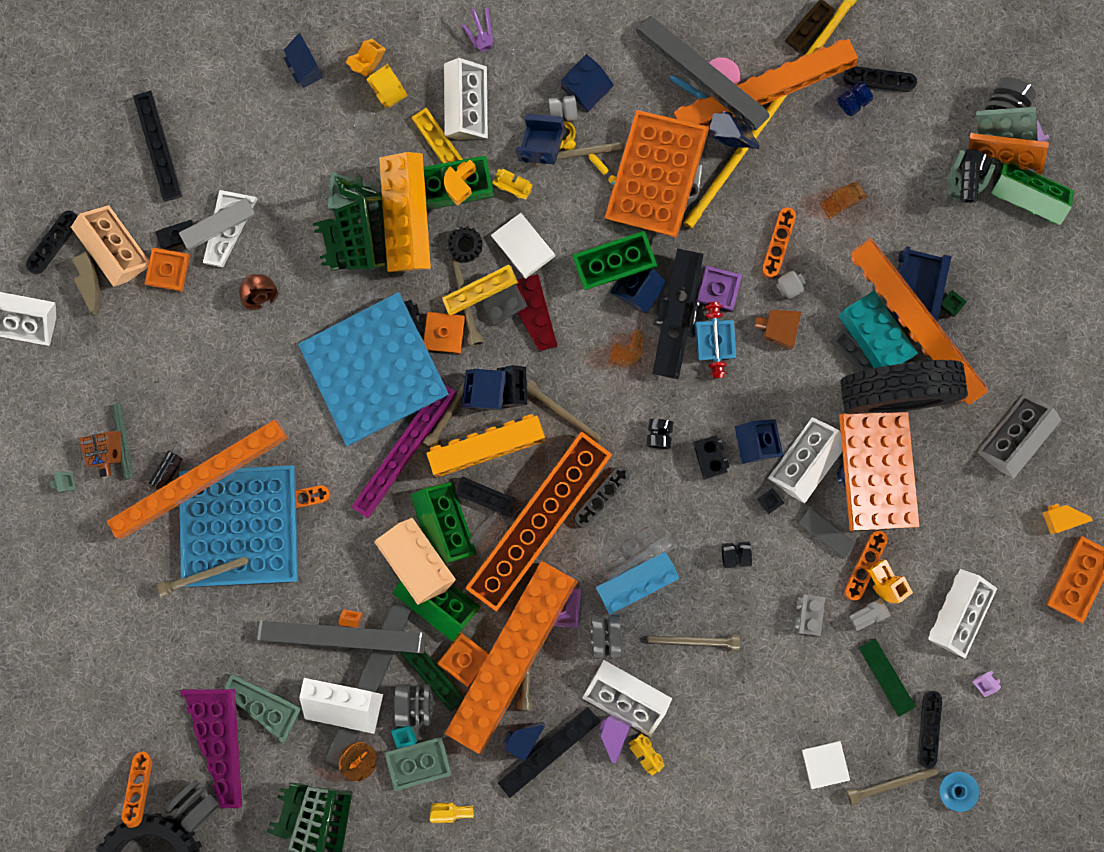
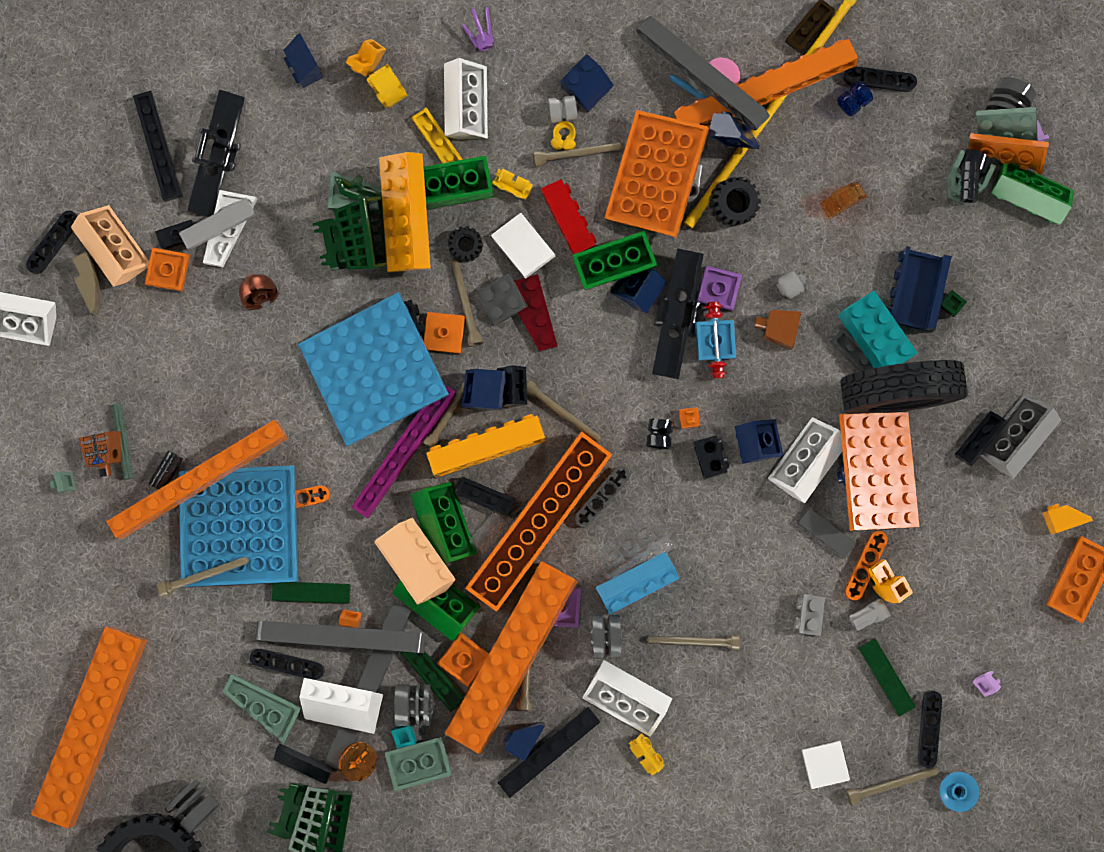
orange beam [121,752,152,828] -> none
magenta wing [180,689,242,809] -> none
yellow arm [430,802,474,823] -> none
yellow tile [442,265,518,316] -> none
light orange brick [444,160,476,206] -> none
dark blue panel [515,114,566,165] -> none
yellow piece [588,154,616,185] -> none
medium lavender slope [600,715,632,763] -> none
clear orange brick [608,329,644,367] -> none
black wheel [721,541,752,568] -> none
black plate [756,488,784,515] -> none
orange beam [762,207,796,279] -> none
orange brick [851,237,988,405] -> none
white slope [928,569,997,658] -> none
none -> orange brick [31,626,147,829]
none -> black piece [187,89,245,217]
none -> black beam [250,648,325,680]
none -> dark green tile [272,582,351,603]
none -> black tile [273,743,333,784]
none -> red brick [541,179,597,255]
none -> orange tile [679,407,700,429]
none -> black tyre [709,177,761,226]
none -> black plate [955,410,1007,467]

